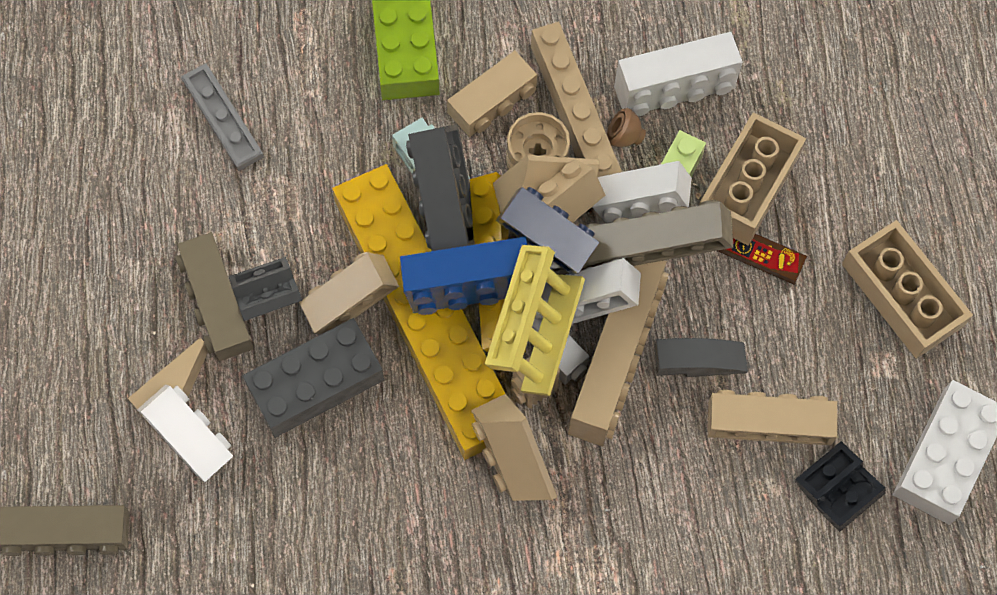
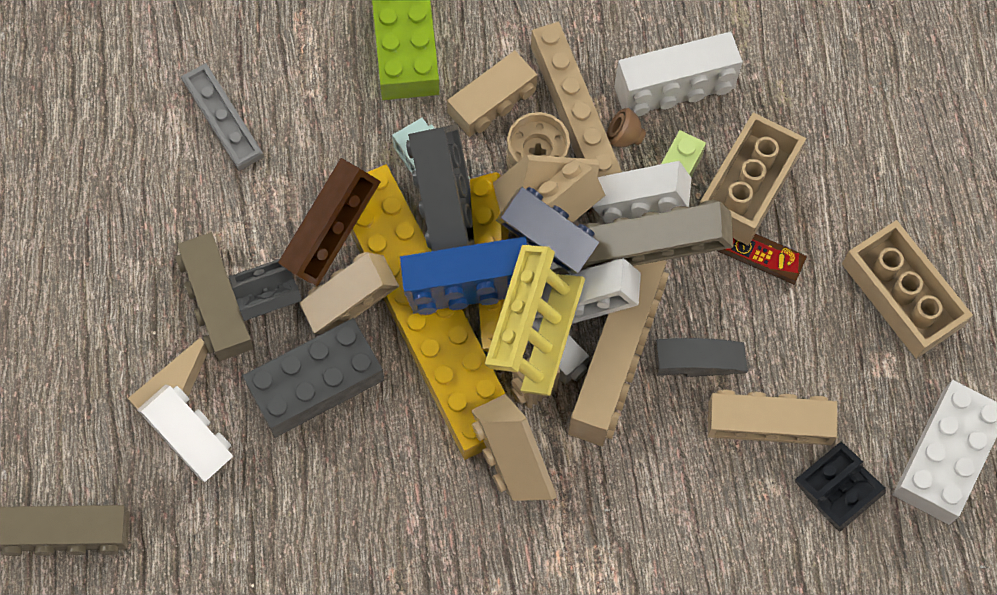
none -> reddish brown brick [278,158,381,287]

